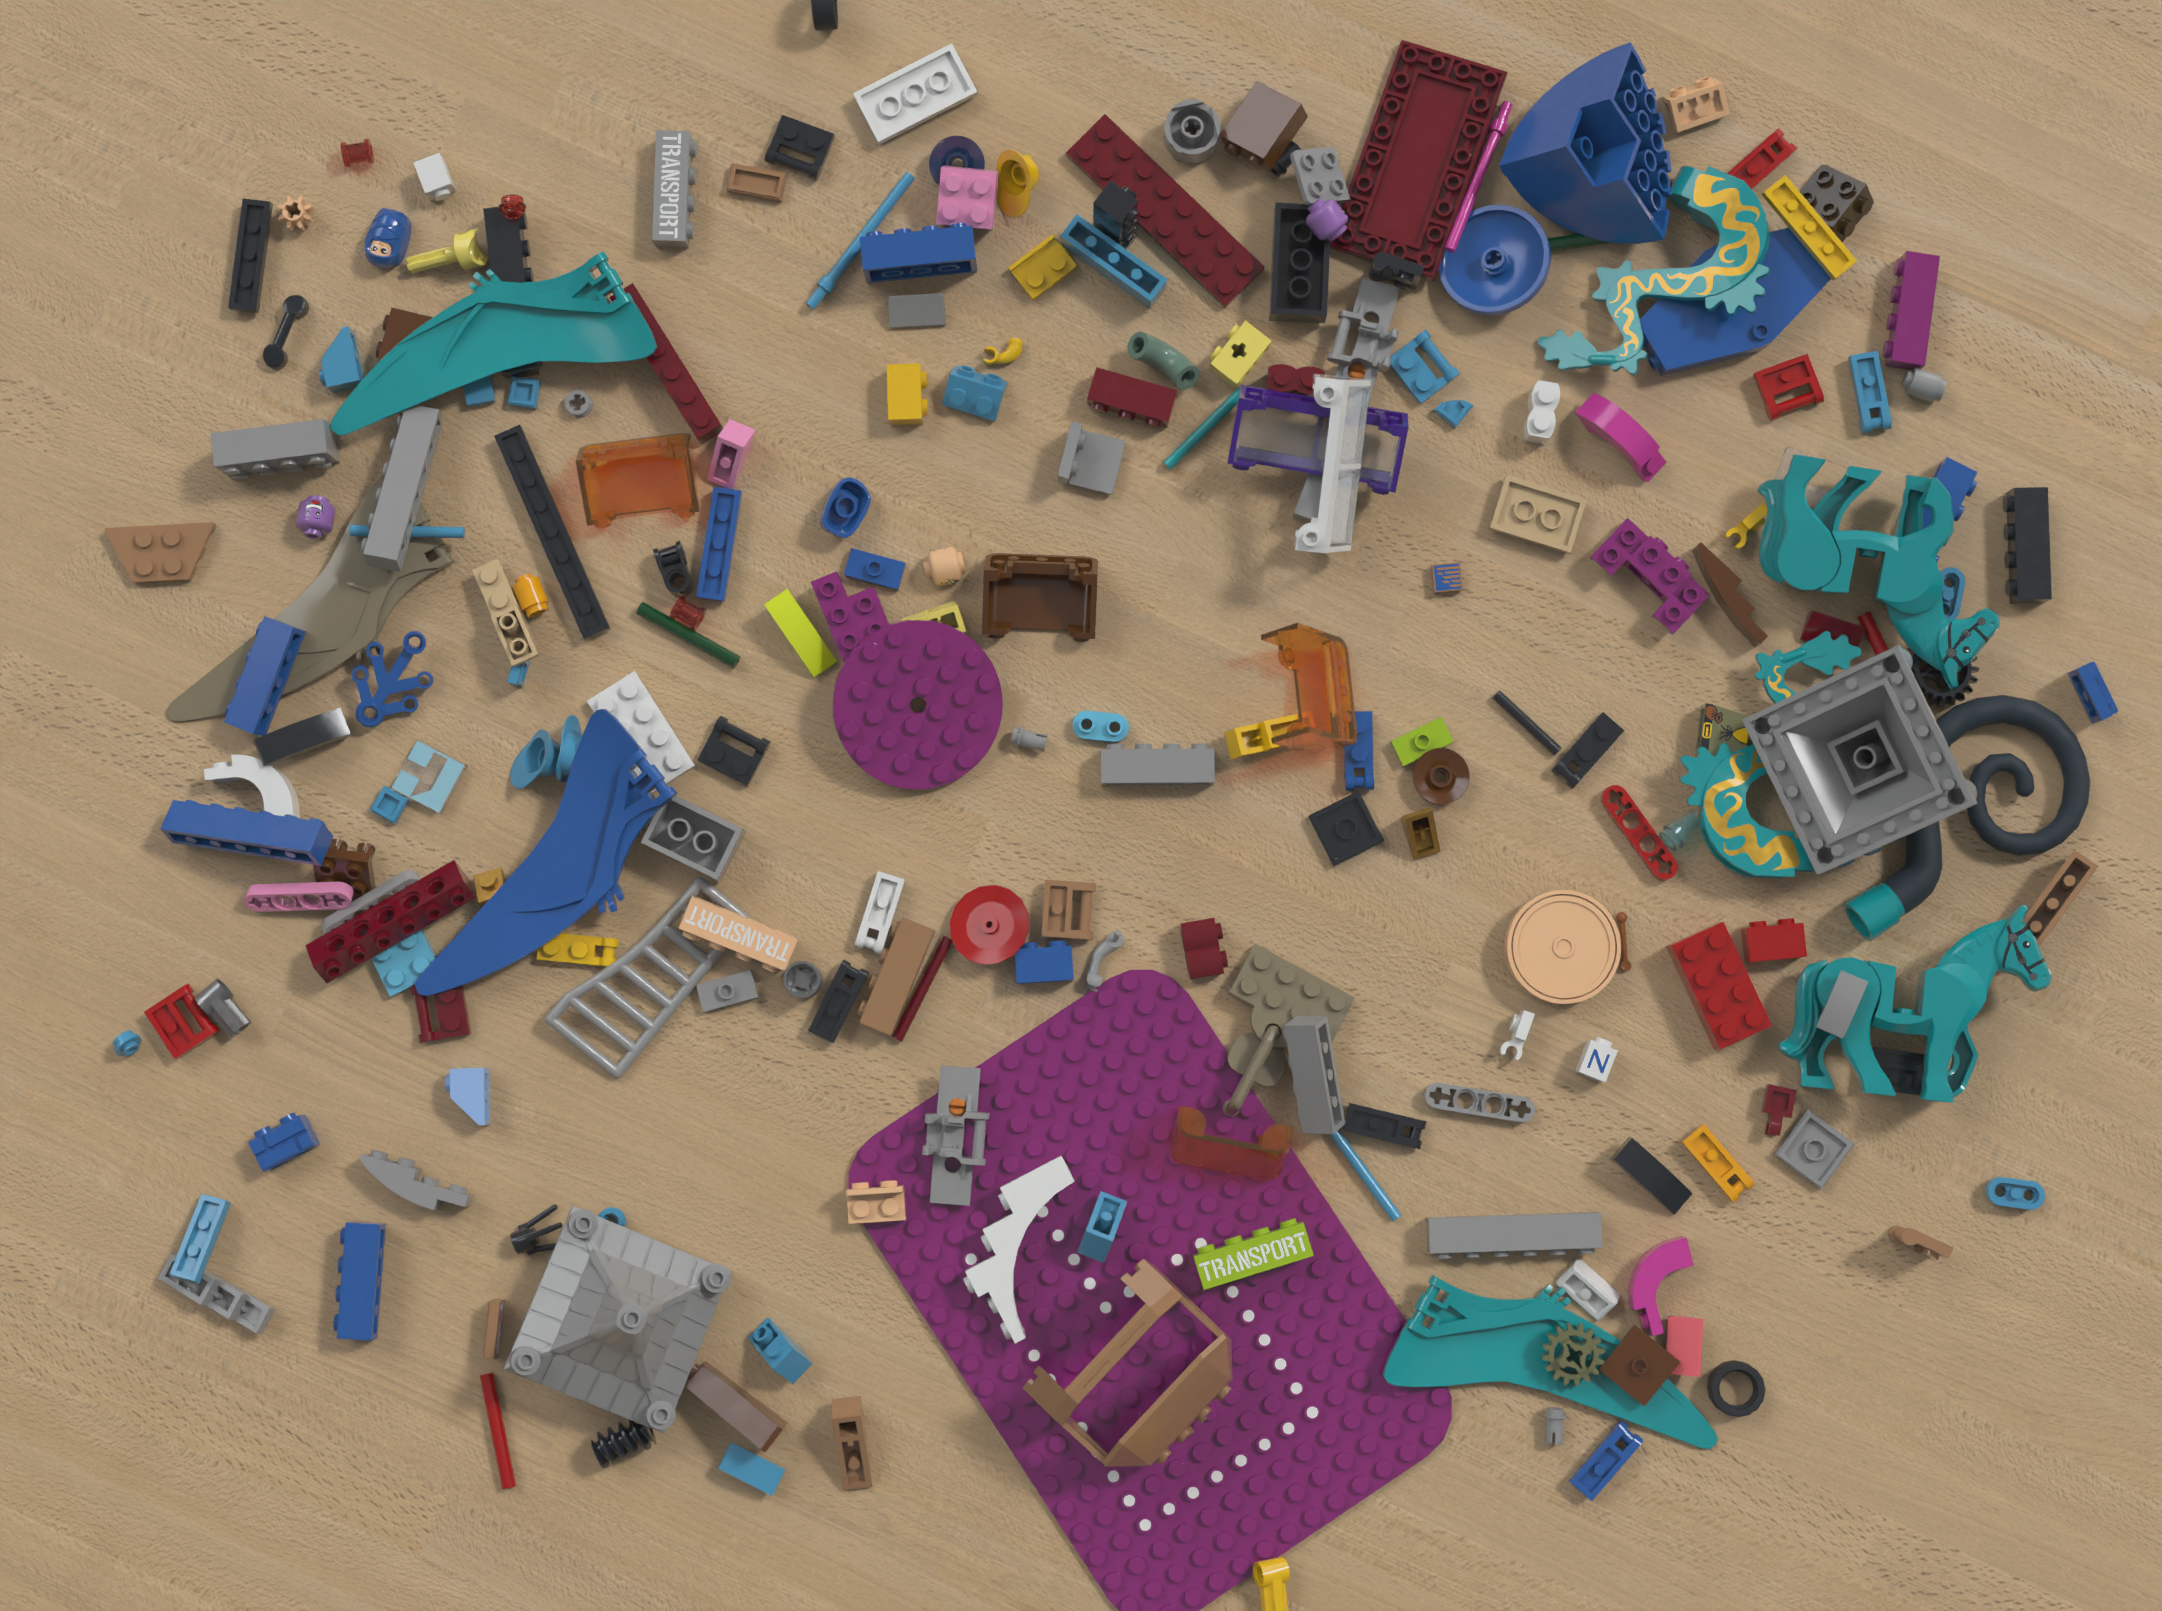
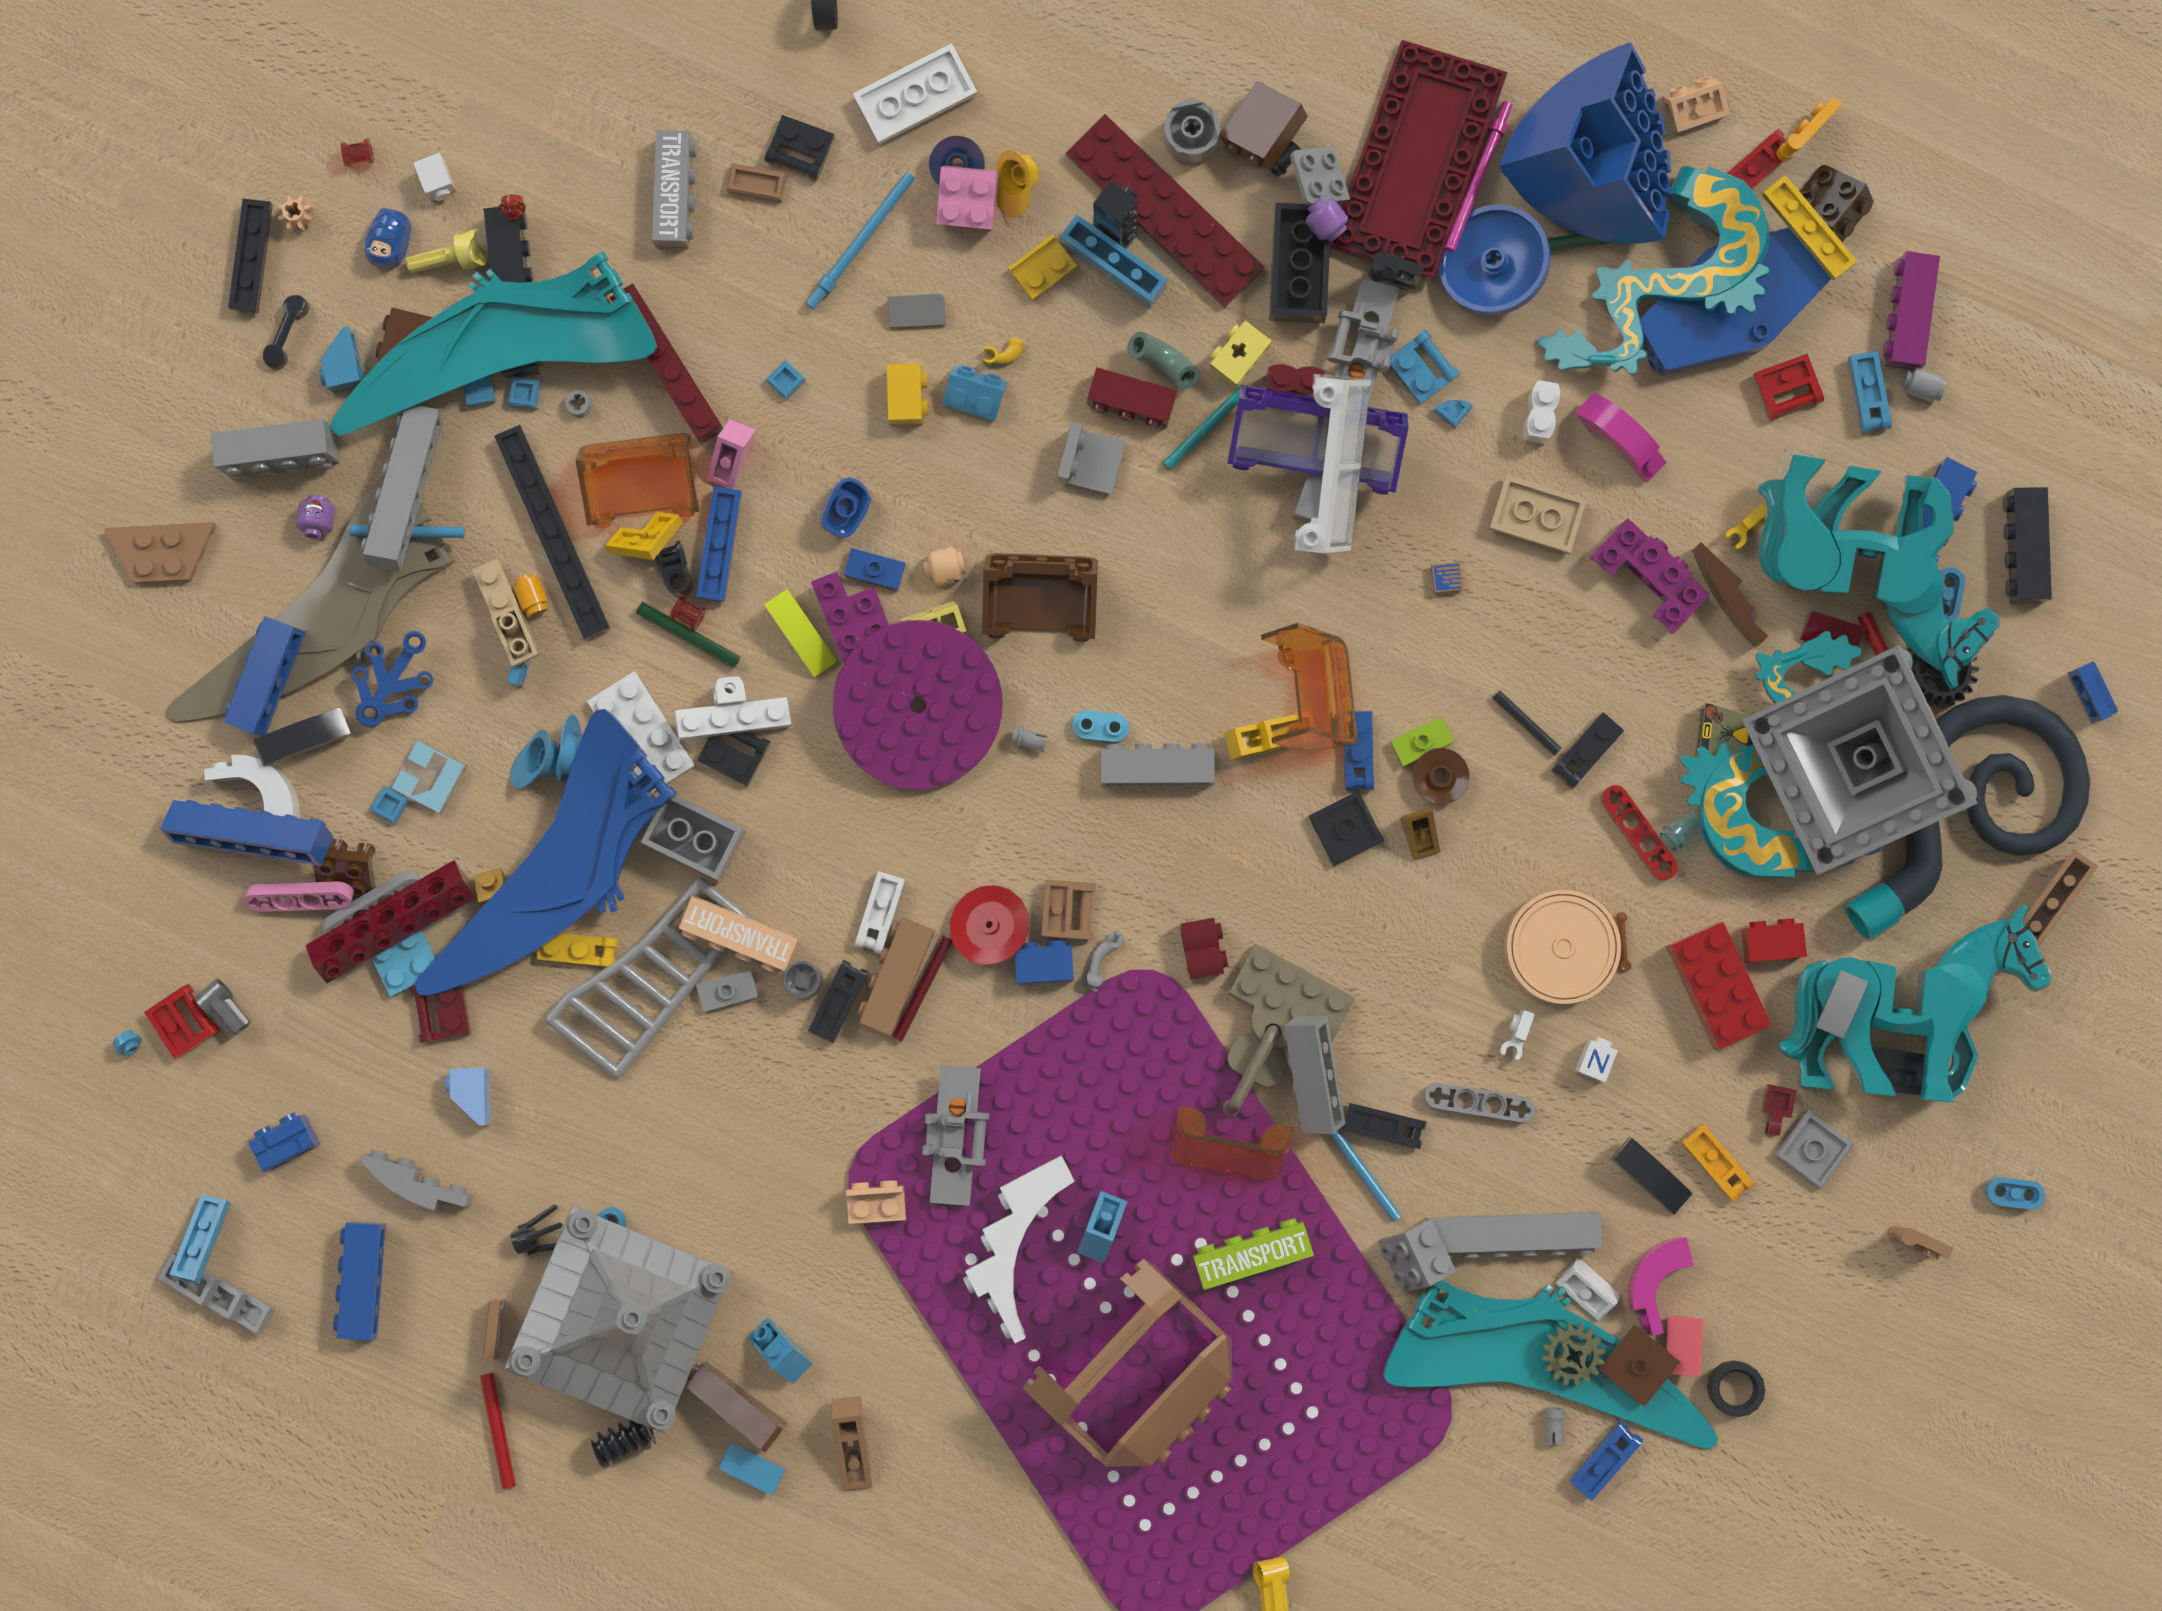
blue brick [860,223,977,283] -> none
none -> yellow plate [605,512,683,560]
none -> white plate [674,676,791,740]
none -> dark azure tile [766,360,806,401]
none -> light grey bracket [1379,1219,1456,1292]
none -> light orange plate [1776,97,1842,162]

